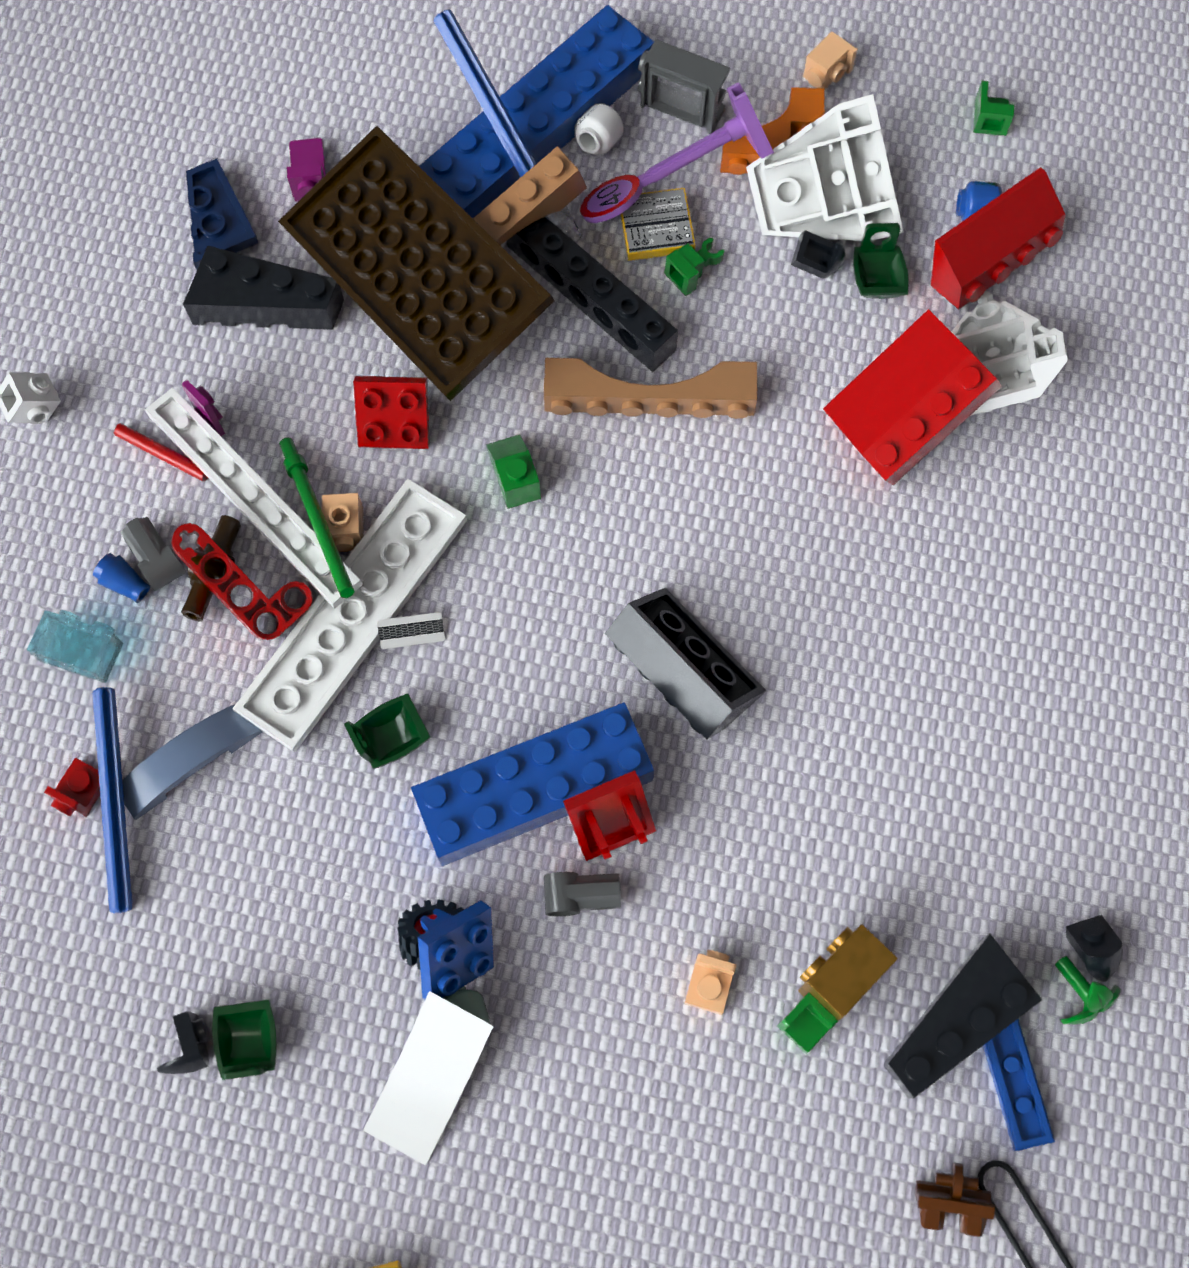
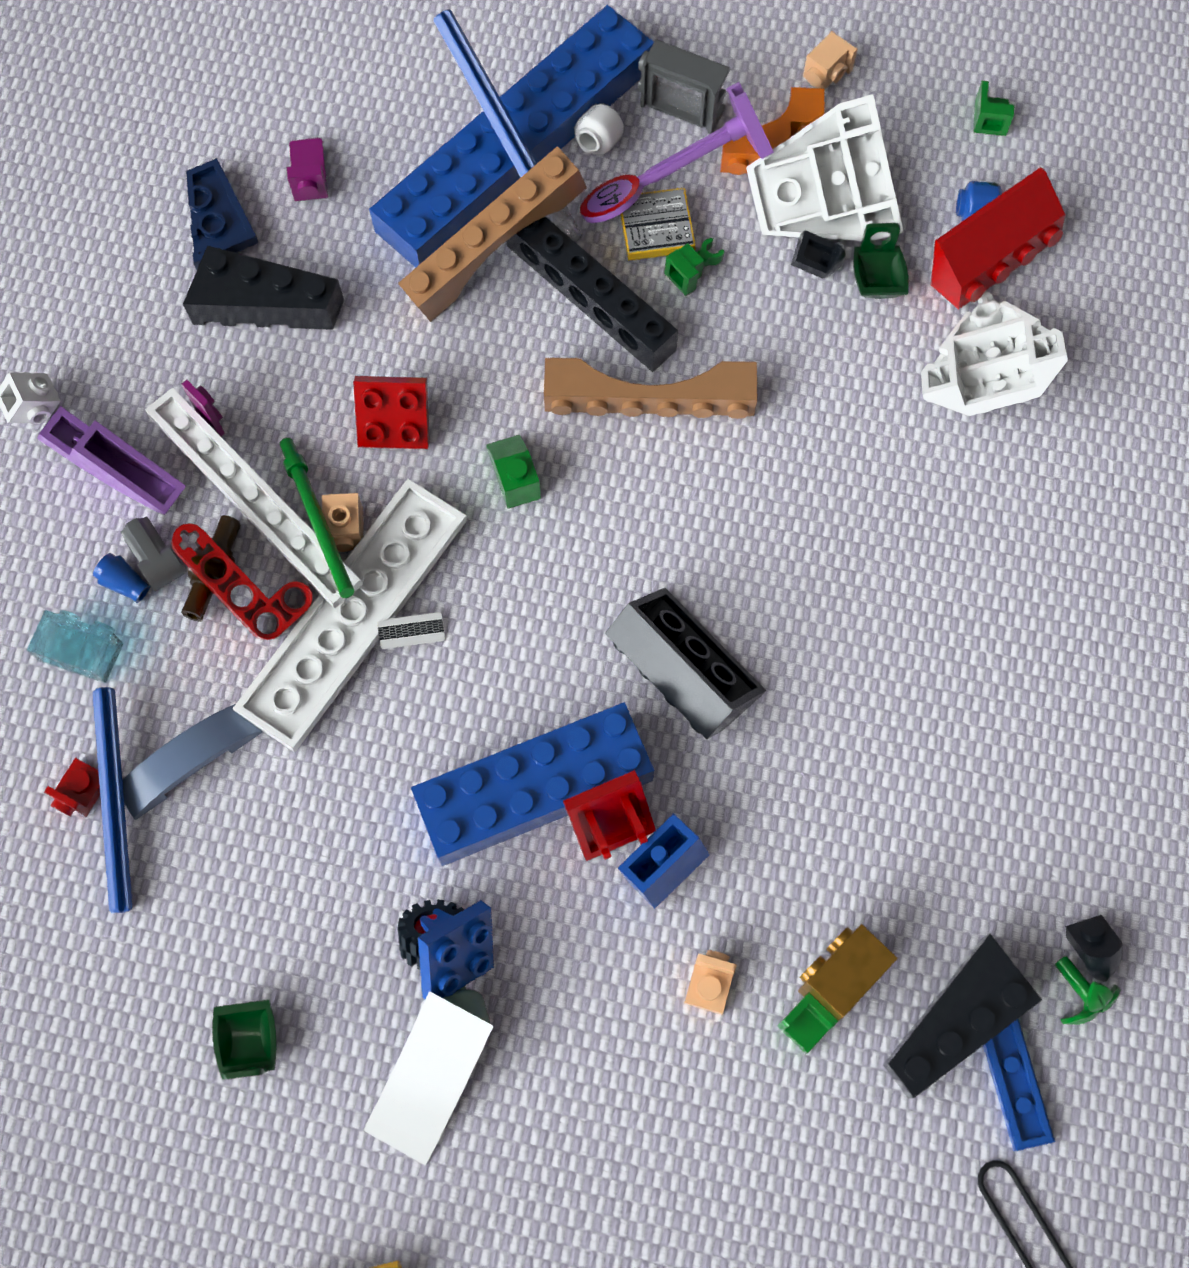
red bar [114,423,208,482] -> none
black plate [157,1011,210,1074] -> none
dark brown plate [278,126,555,401] -> none
dark green piece [344,693,431,769] -> none
dark grey piece [543,872,621,917] -> none
red slope [823,309,1002,485] -> none
reddish brown hips [915,1162,995,1237] -> none
none -> medium lavender slope [37,406,186,515]
none -> blue brick [618,813,710,909]

